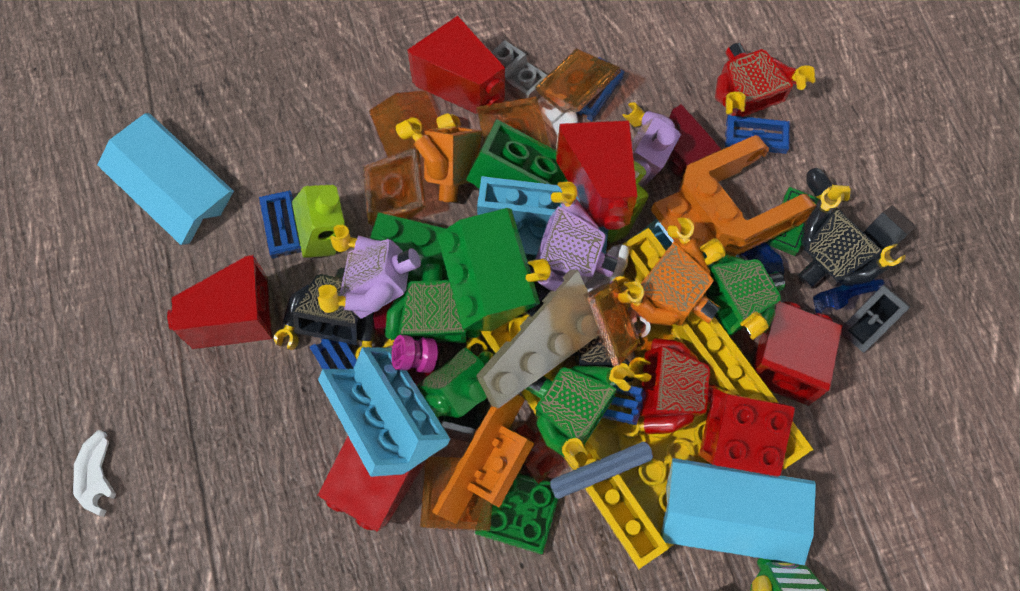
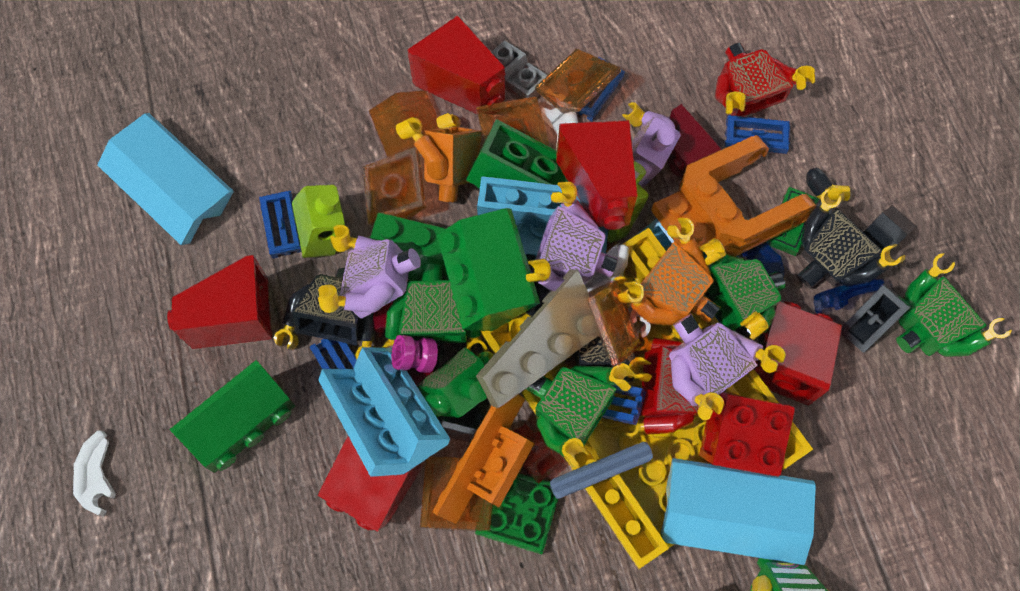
none -> green slope [169,360,296,473]
none -> lavender torso [669,314,786,420]
none -> green torso [896,253,1012,357]

